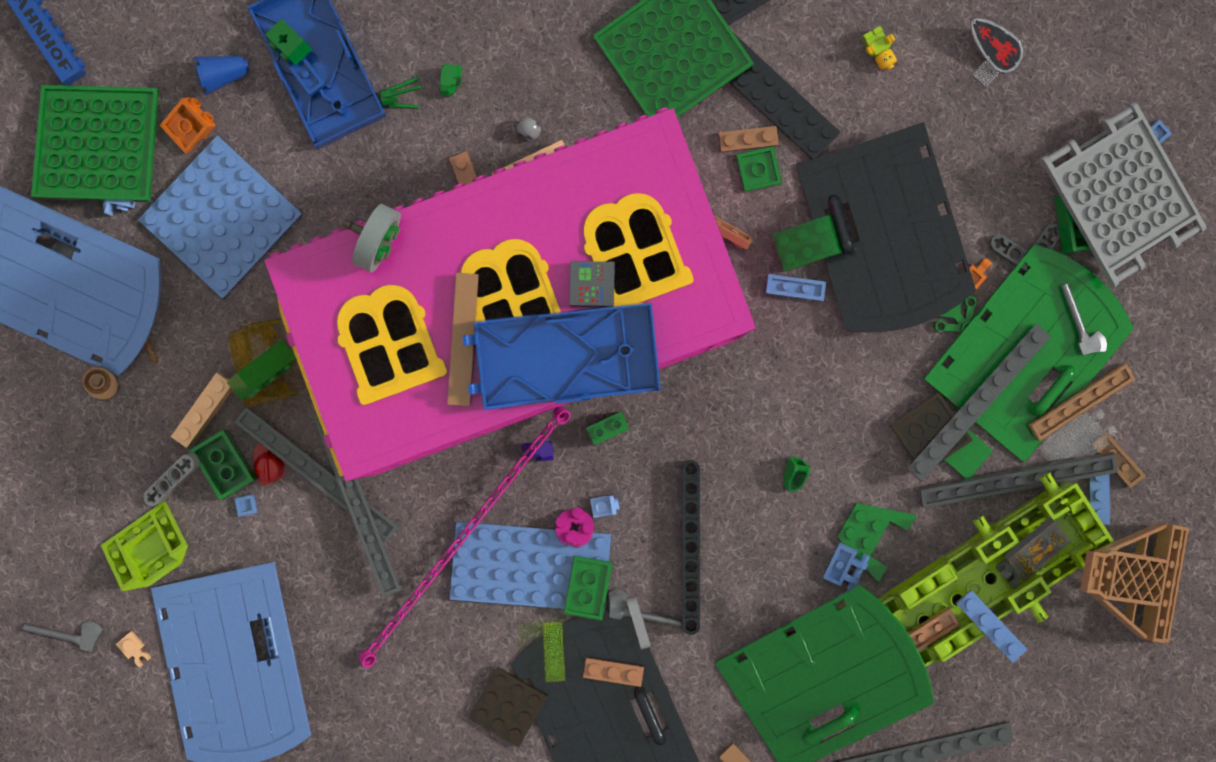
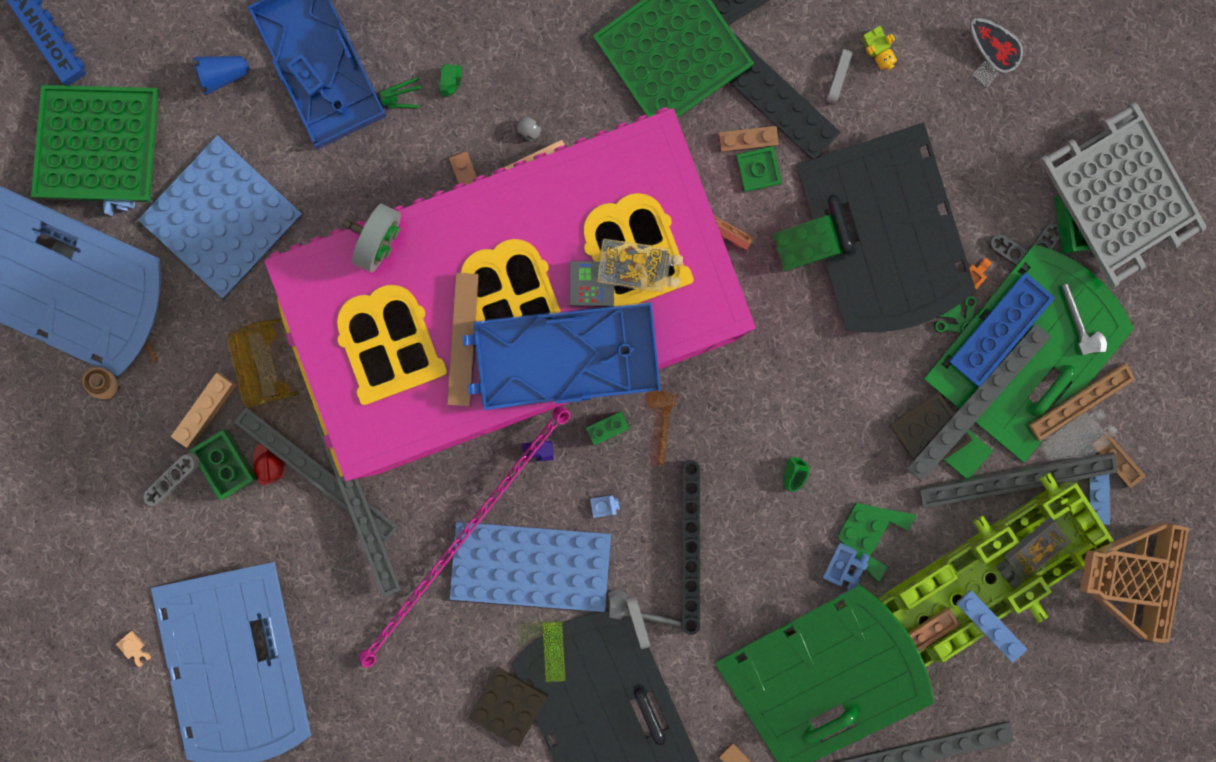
flat silver piece [23,622,104,652] -> none
lime slope [100,501,188,591] -> none
orange plate [159,97,216,154] -> none
green brick [227,339,296,401] -> none
medium blue tile [234,494,258,517] -> none
green brick [265,18,313,66] -> none
dark pink plate [555,508,594,548] -> none
green tile [564,555,613,621] -> none
nougat plate [583,657,644,687] -> none
medium blue plate [765,274,826,302] -> none
medium blue tile [1150,120,1172,144] -> none
none -> tile [597,239,683,292]
none -> clear orange piece [648,390,677,465]
none -> light grey beam [826,48,853,105]
none -> blue plate [948,272,1055,387]

